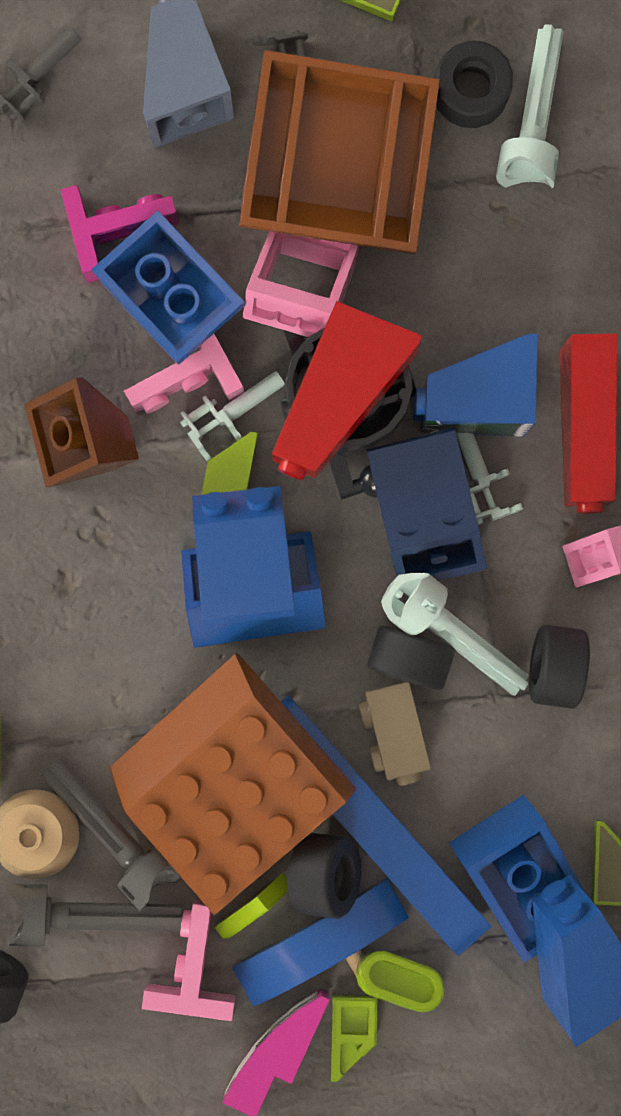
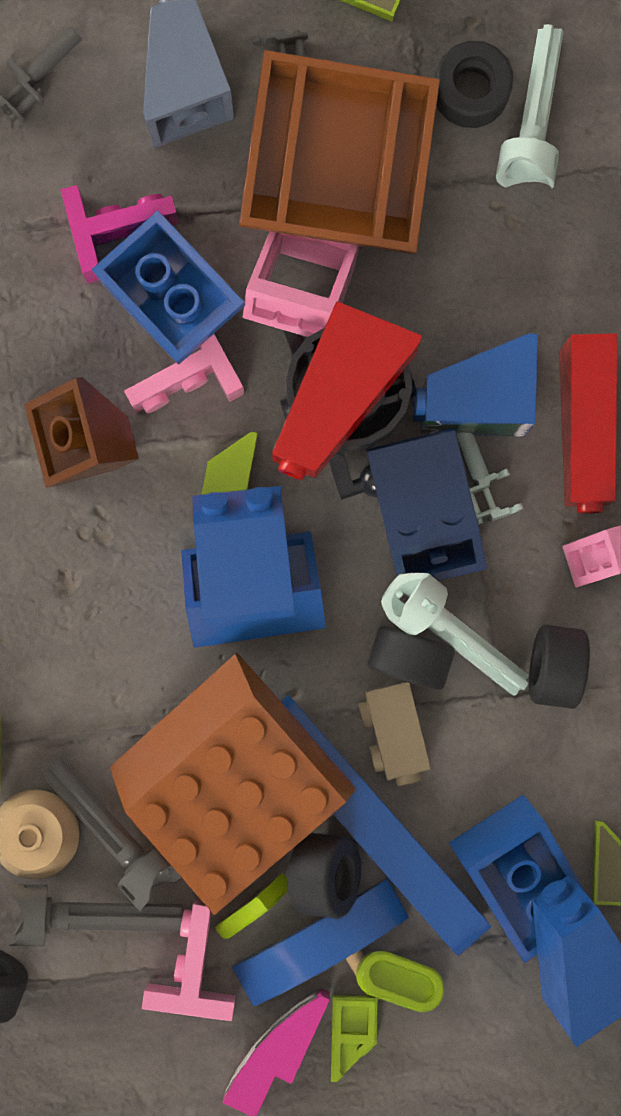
light aqua piece [180,371,285,462] -> none

